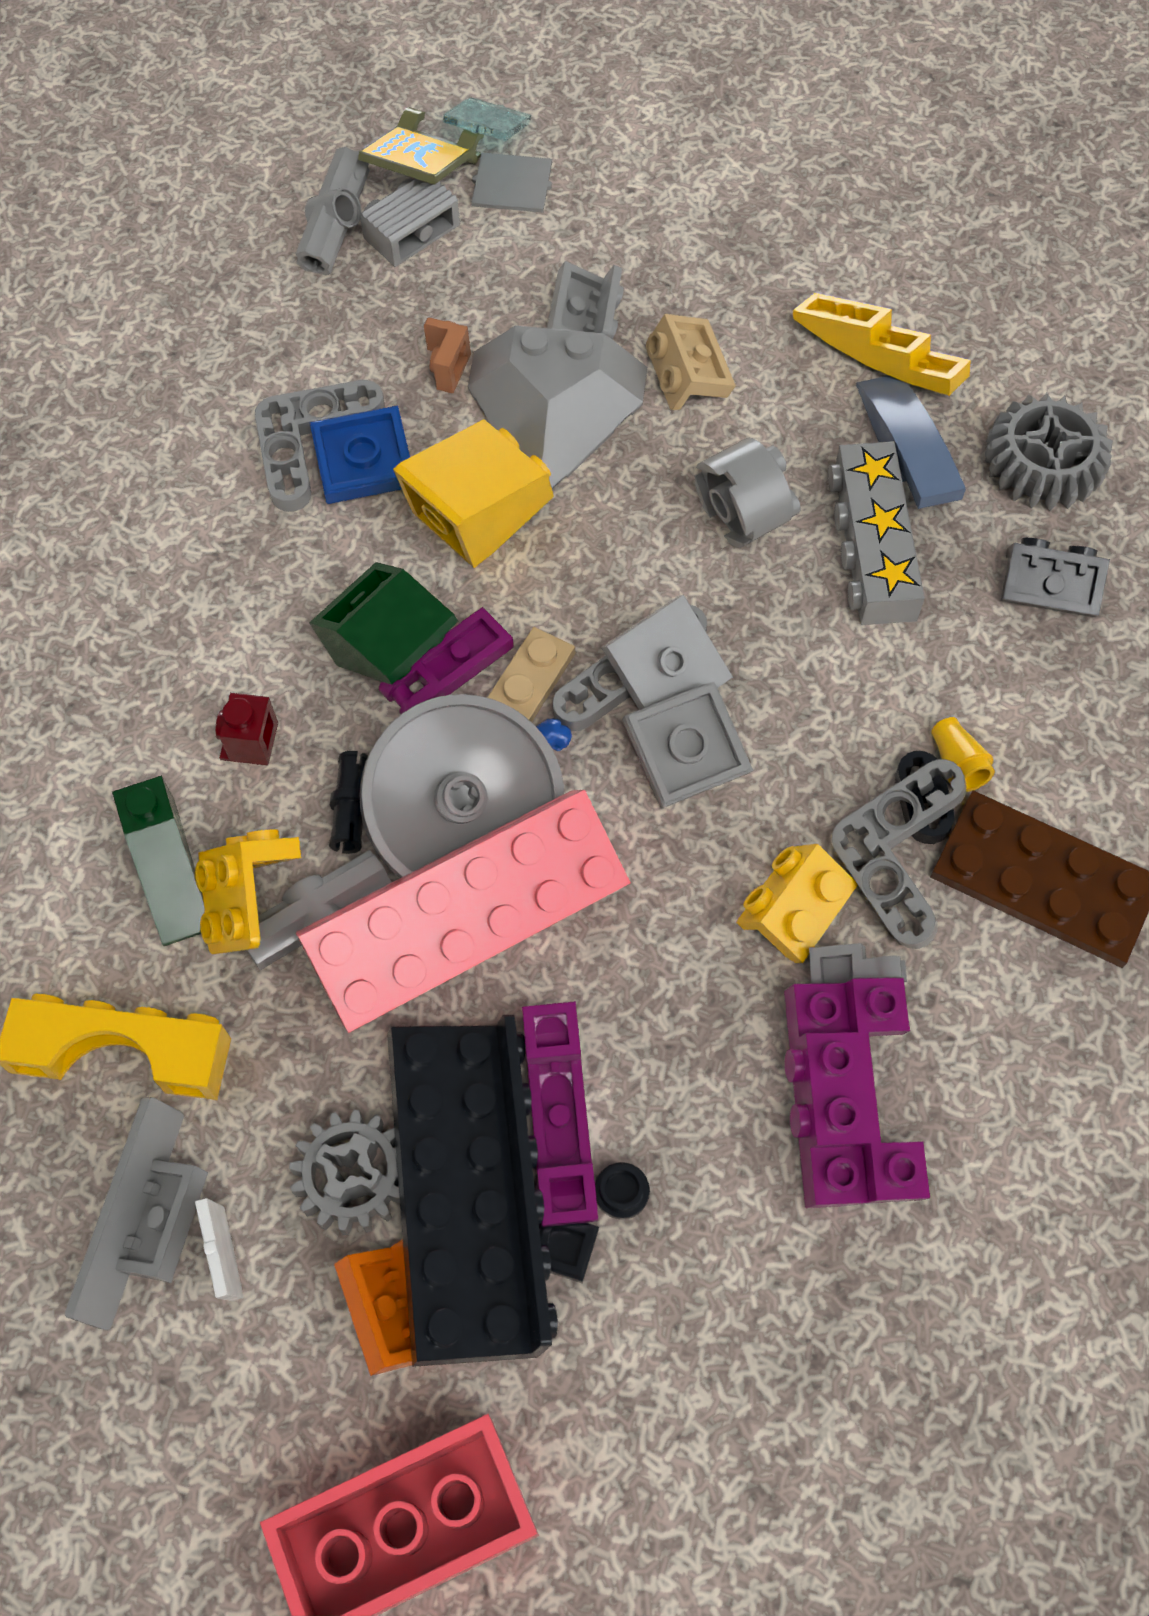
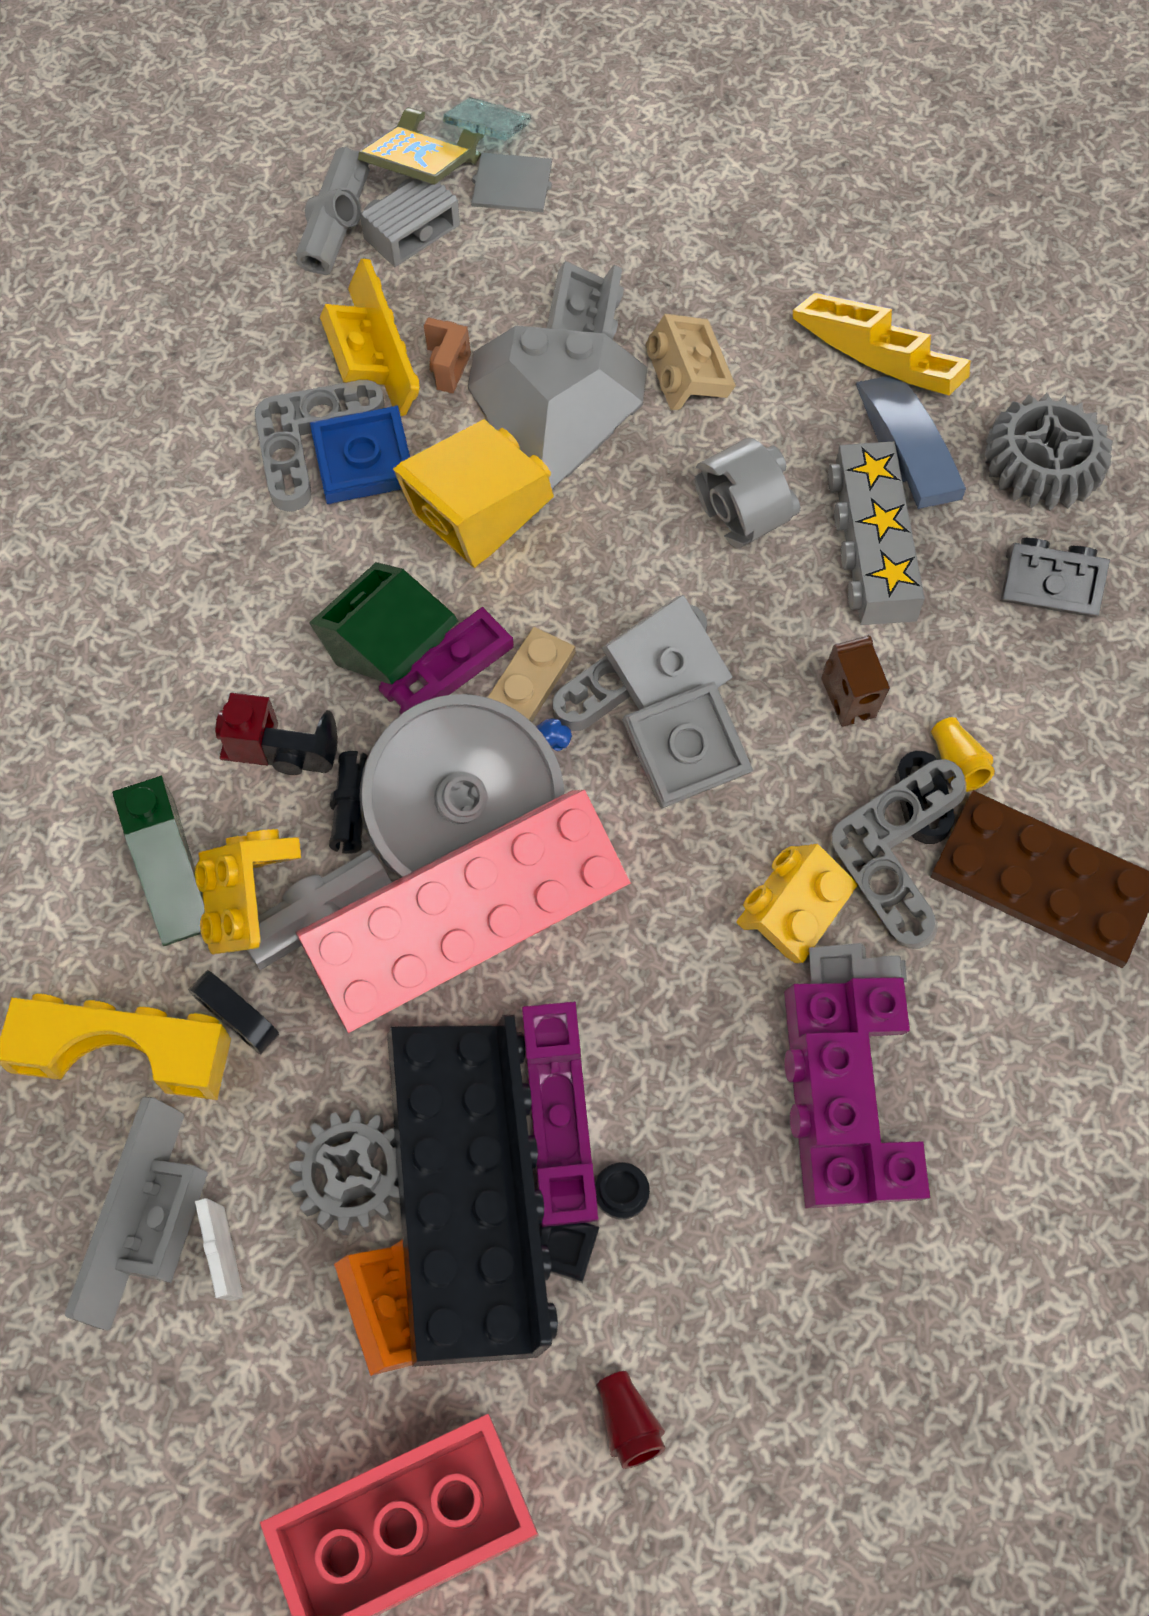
none -> black beam [188,970,279,1055]
none -> black plate [261,710,338,775]
none -> yellow bracket [320,258,419,416]
none -> dark red cone [596,1371,666,1469]
none -> reddish brown piece [821,635,890,727]

